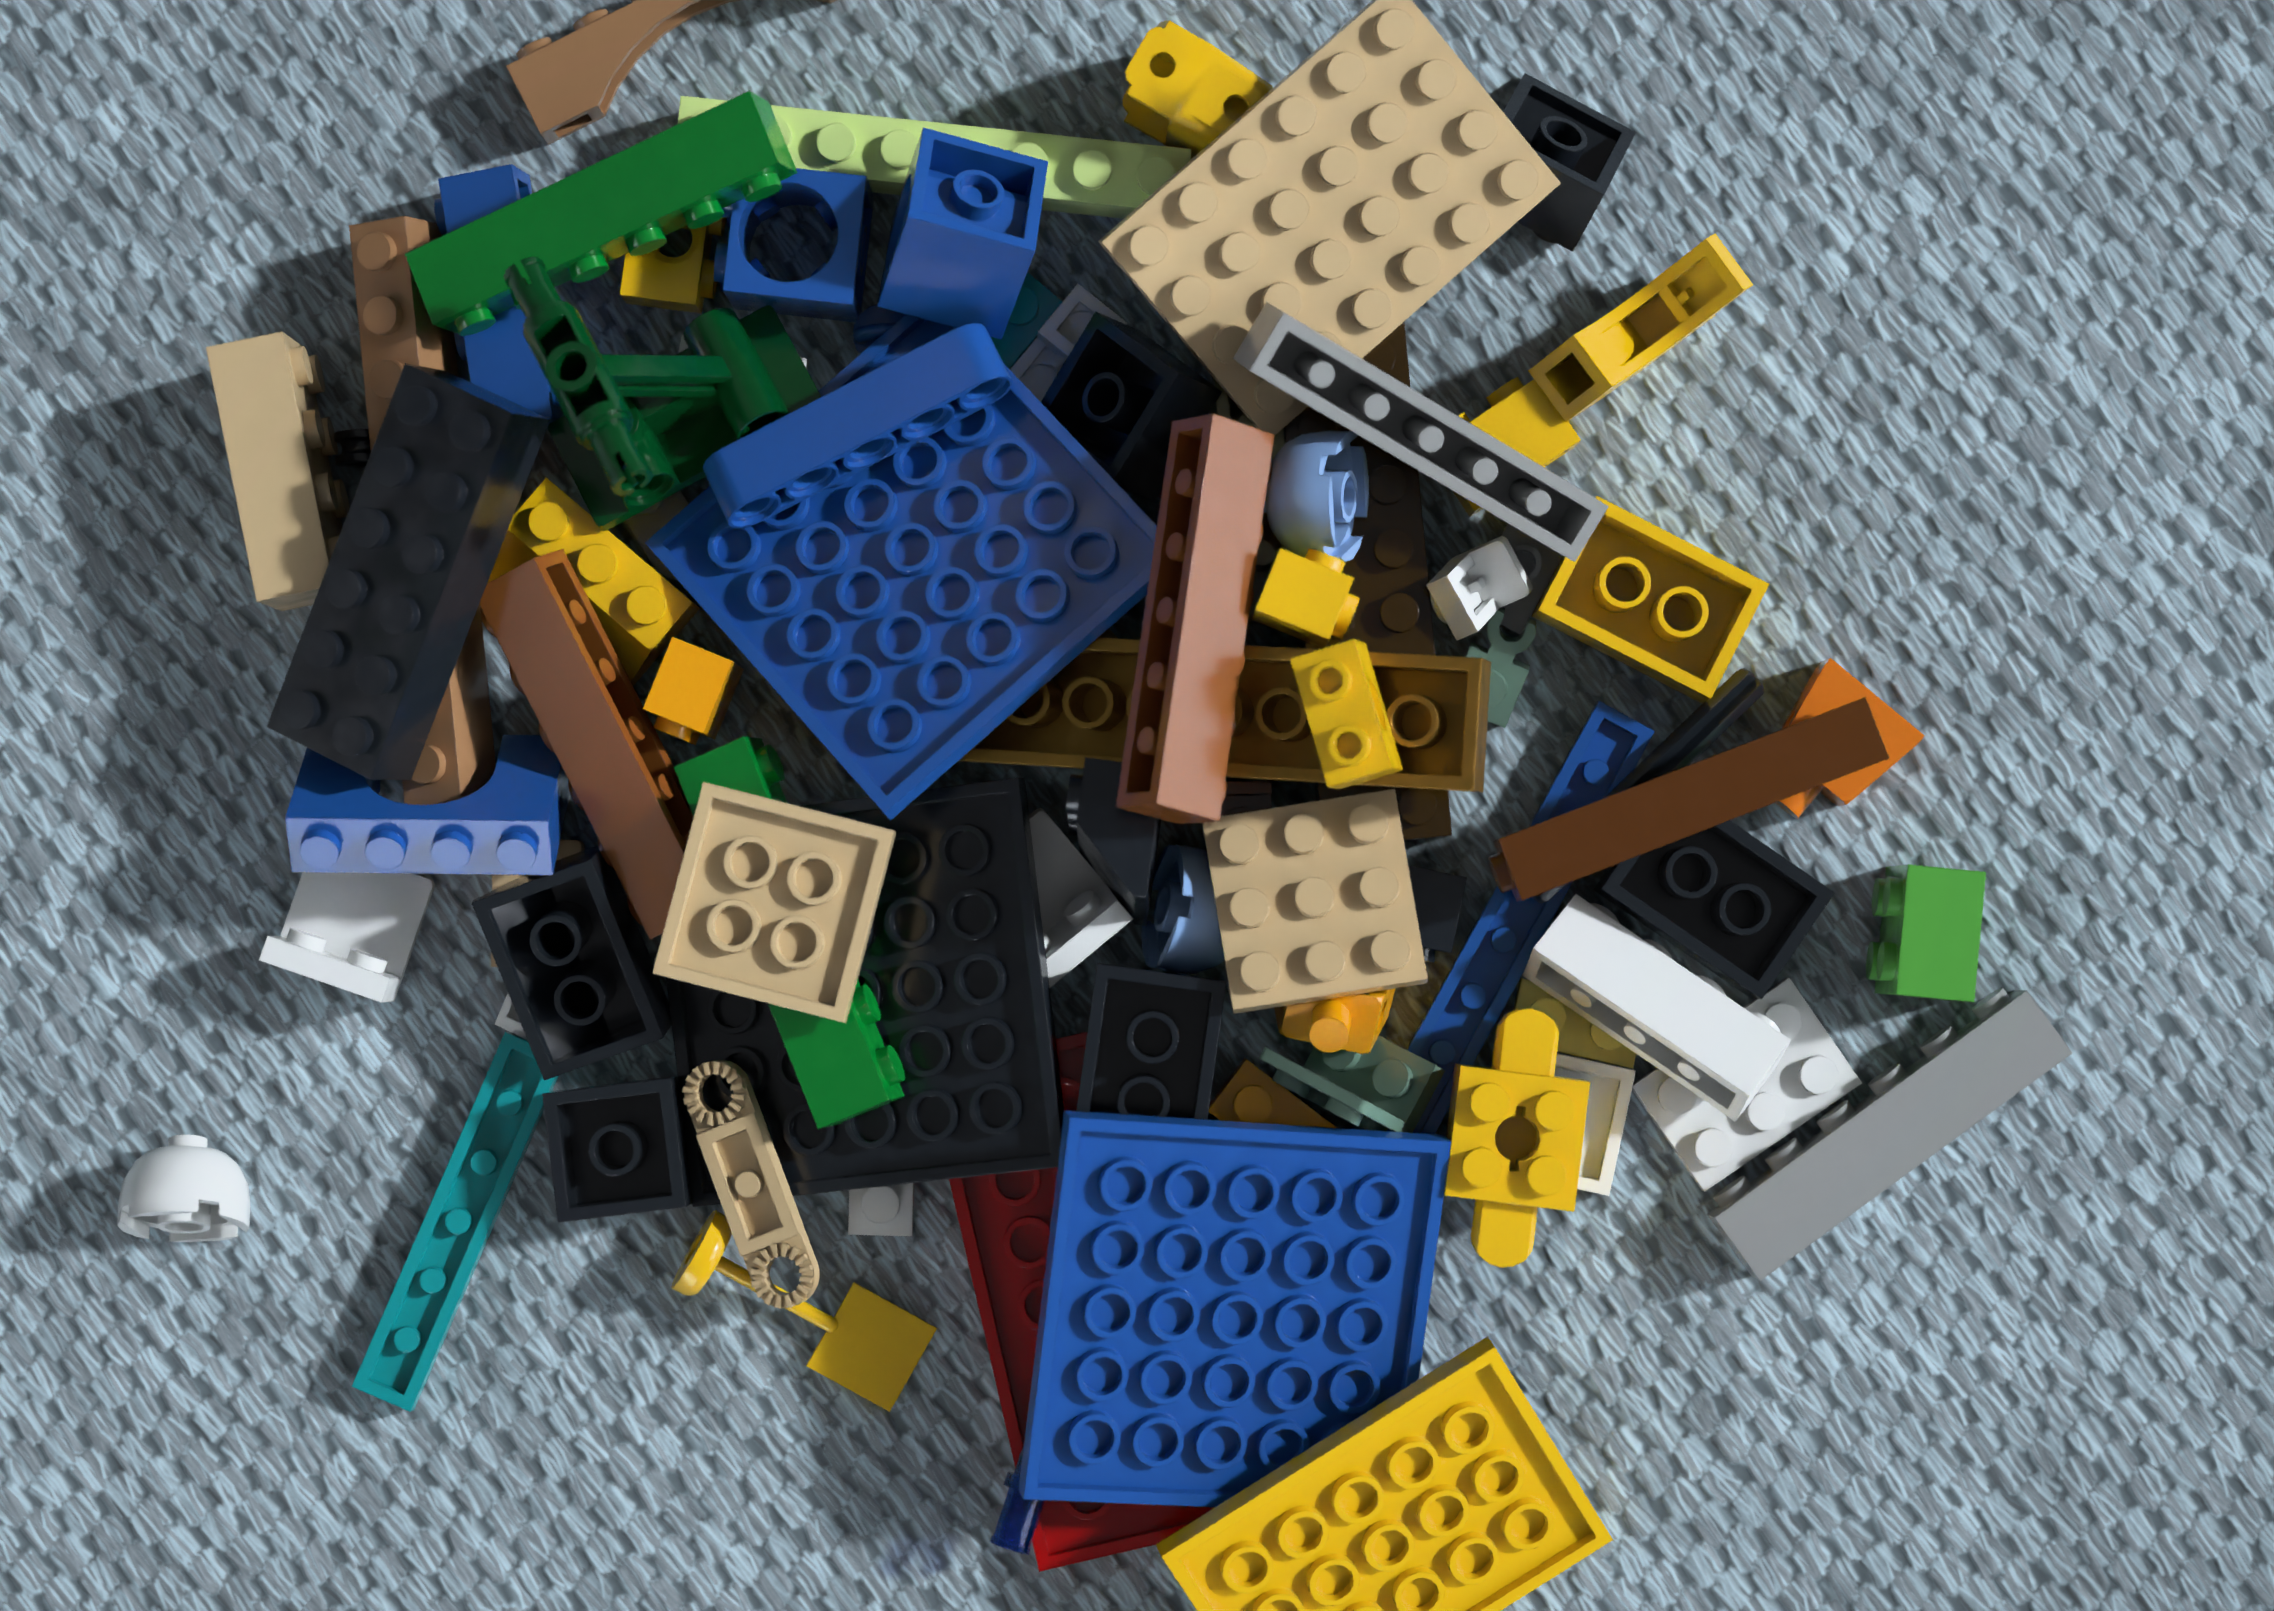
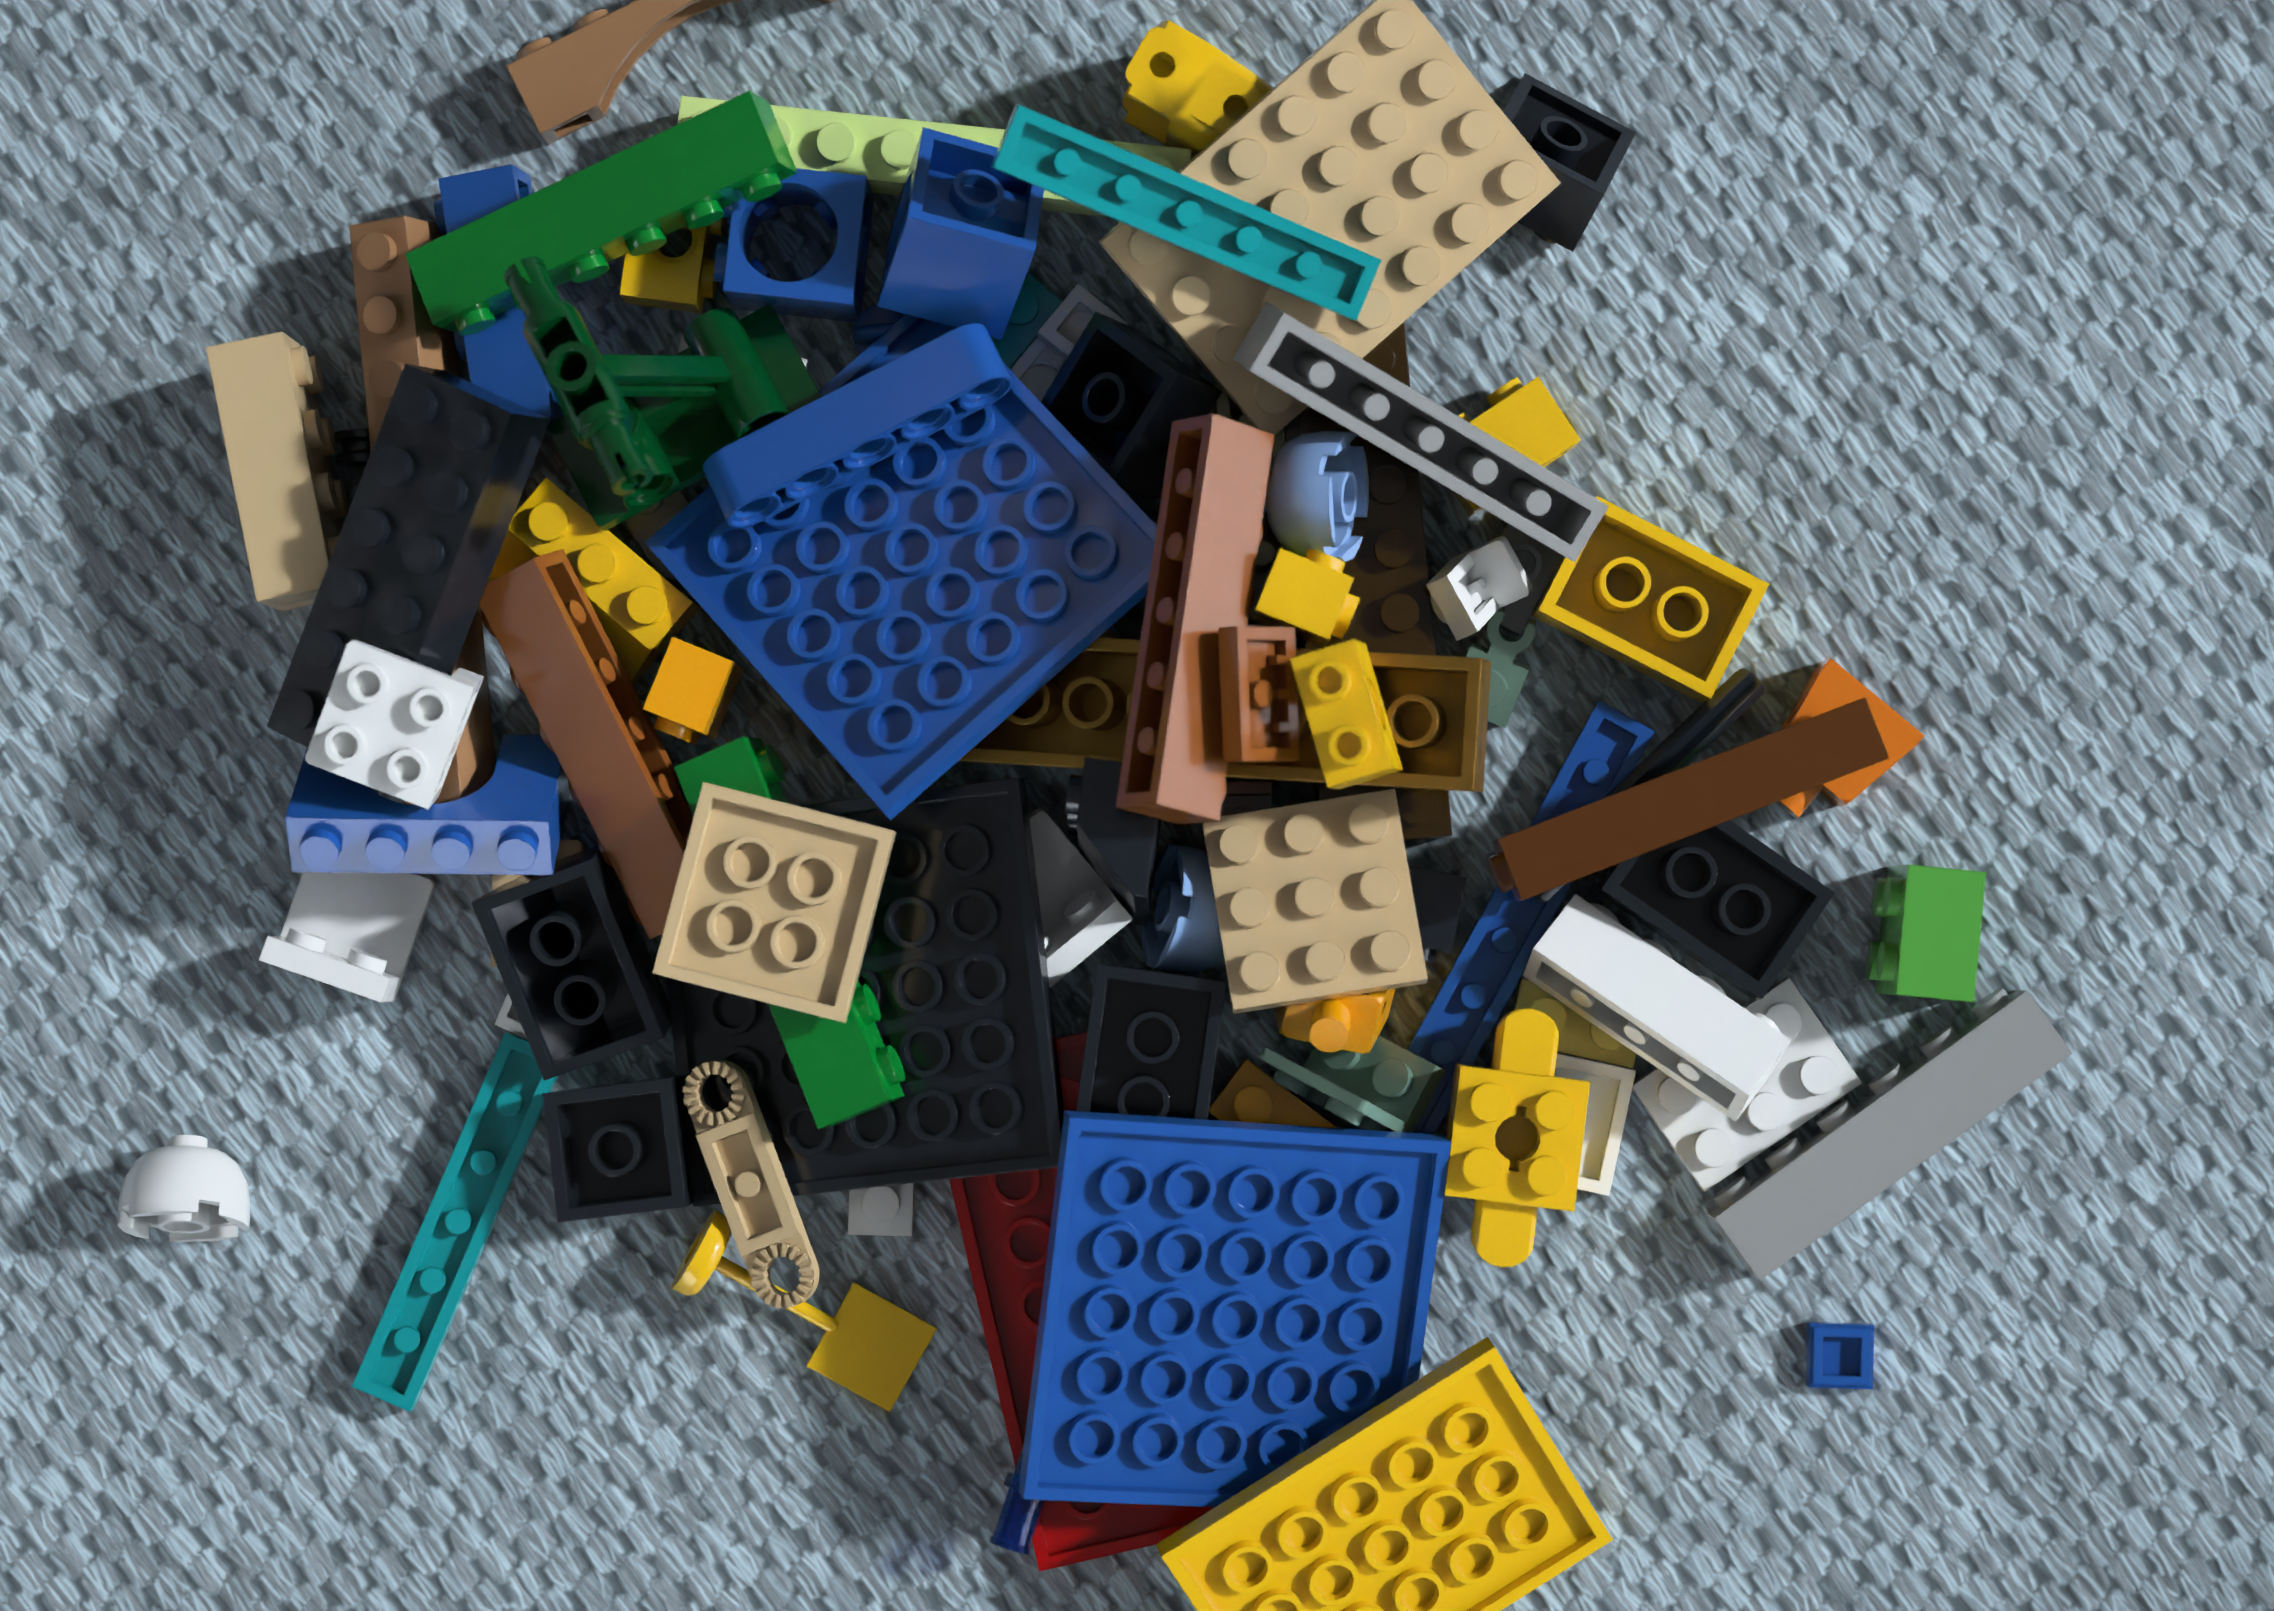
yellow arch [1528,233,1753,422] -> none
none -> white bracket [305,640,484,809]
none -> teal plate [991,105,1382,321]
none -> dark orange bracket [1219,626,1300,763]
none -> blue tile [1806,1322,1874,1389]

